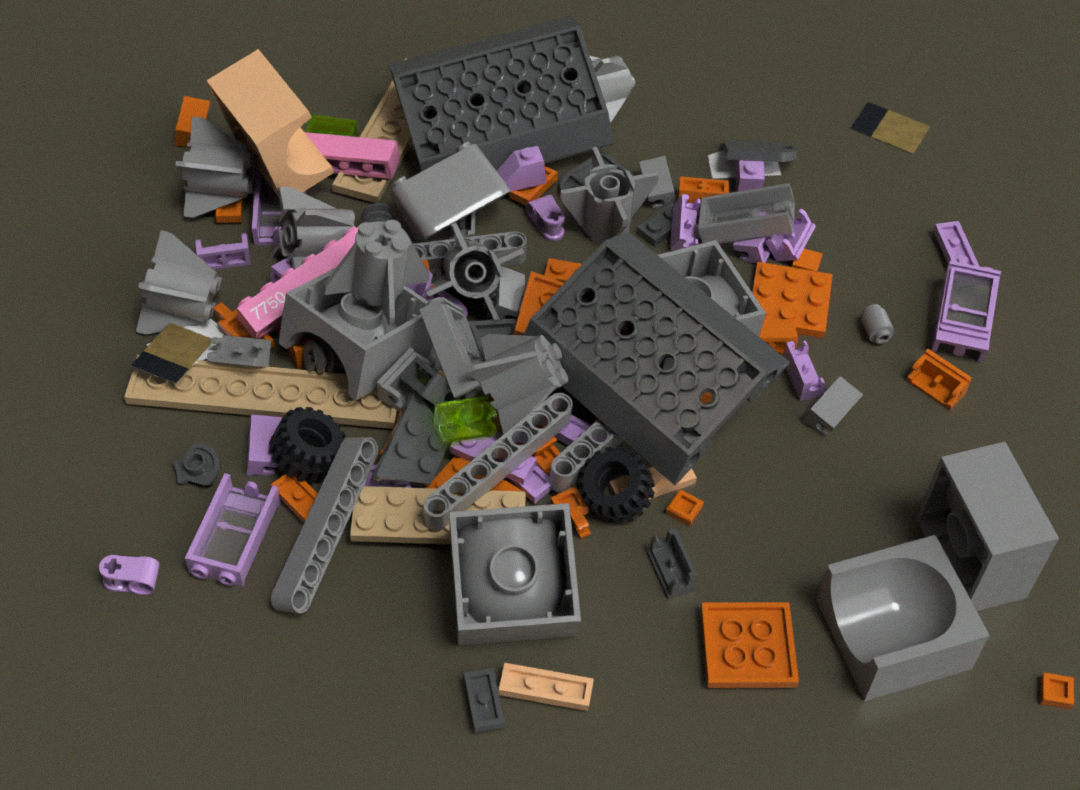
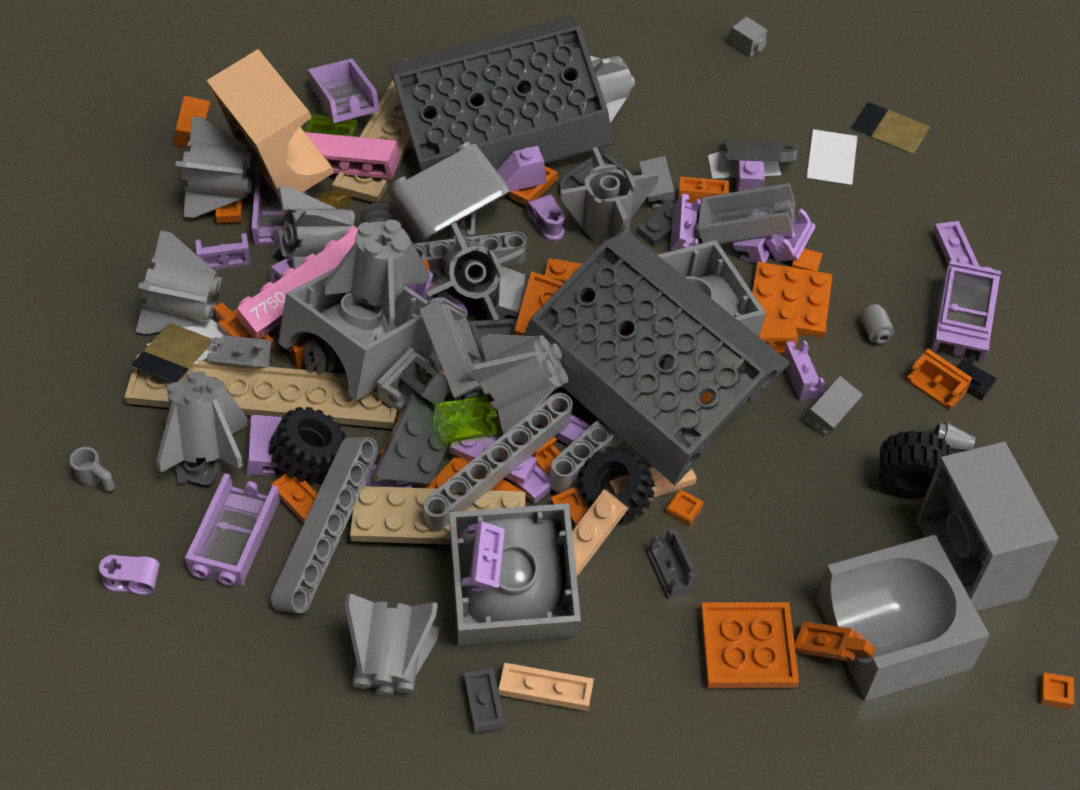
none -> light grey piece [70,447,115,491]
none -> light grey brick [156,371,248,472]
none -> lavender door [308,58,380,123]
none -> clear yellow plate [316,190,352,209]
none -> light grey brick [345,593,439,696]
none -> lavender hinge [461,521,505,592]
none -> light nougat plate [572,490,629,576]
none -> light grey brick [730,17,767,57]
none -> orange hinge [795,621,876,661]
none -> white sticker [807,129,857,185]
none -> black tyre [878,430,951,498]
none -> light grey cone [933,422,976,451]
none -> black bracket [957,354,997,401]

